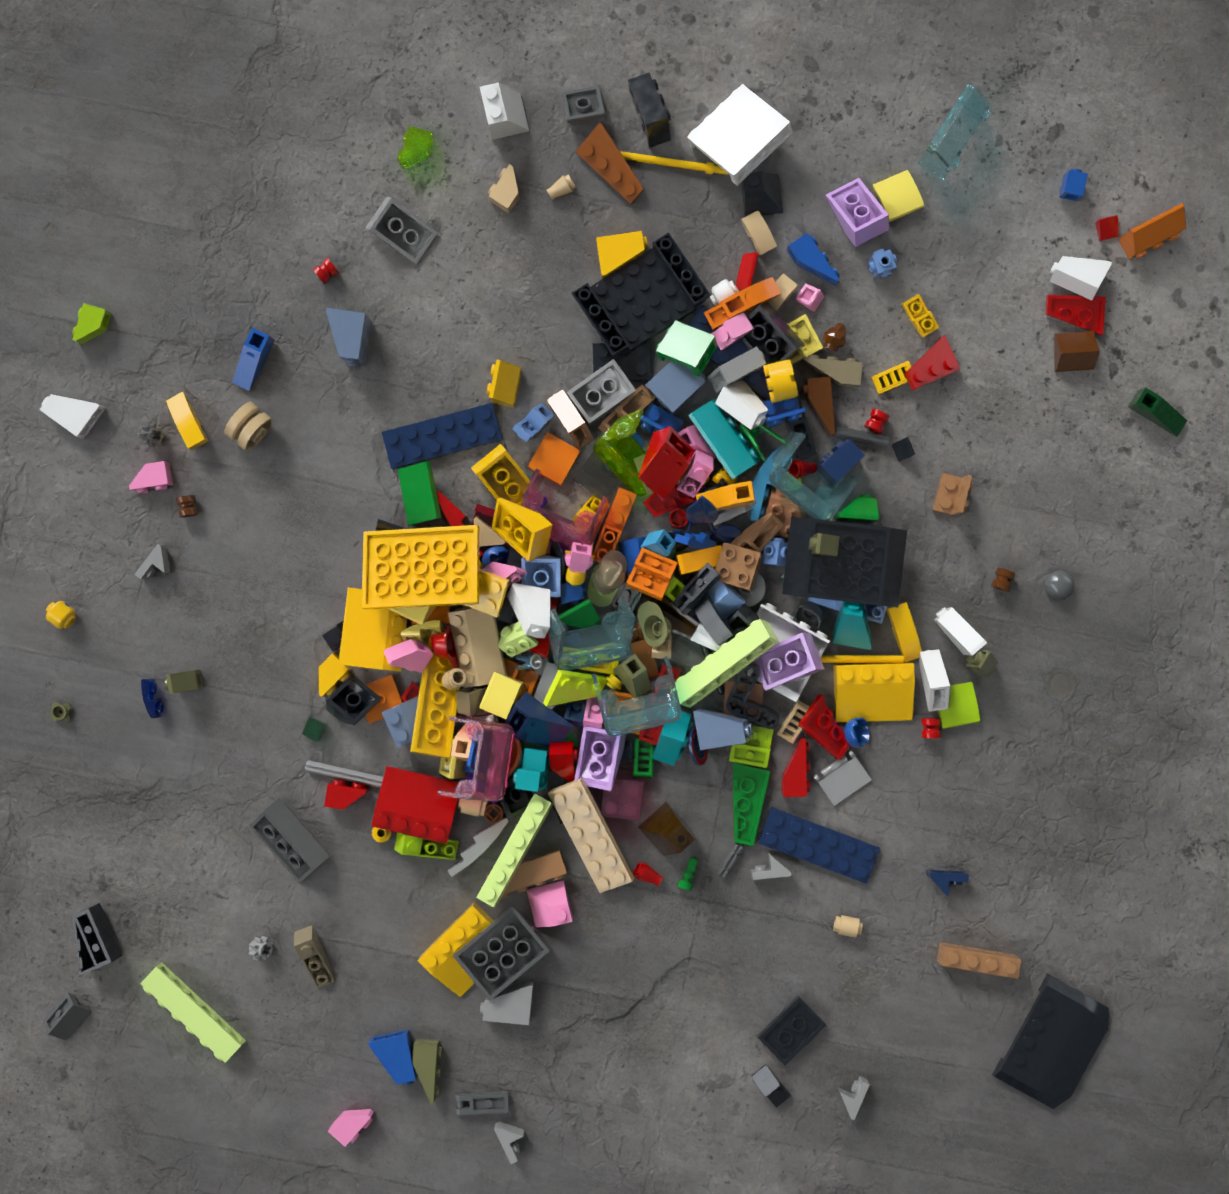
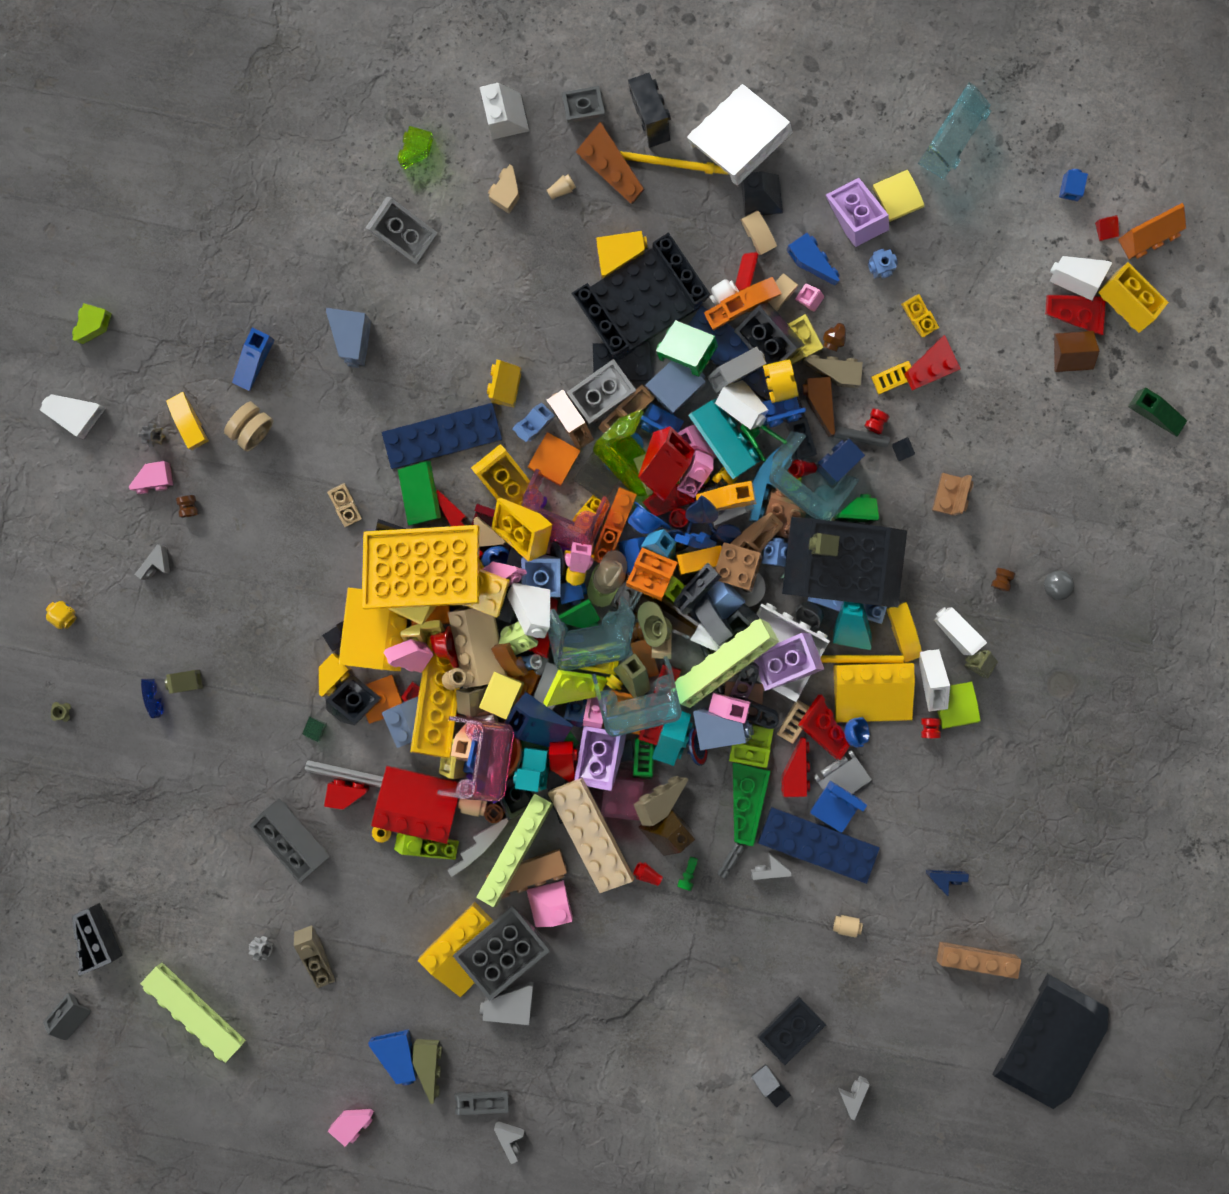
red wheel [313,258,340,284] -> none
bright pink slope [711,312,754,350] -> none
none -> tan slope [327,483,362,527]
none -> dark orange slope [491,643,528,677]
none -> blue piece [628,502,671,534]
none -> dark tan slope [633,776,688,826]
none -> bright pink slope [708,692,751,723]
none -> blue bracket [810,780,867,832]
none -> yellow brick [1098,262,1169,333]

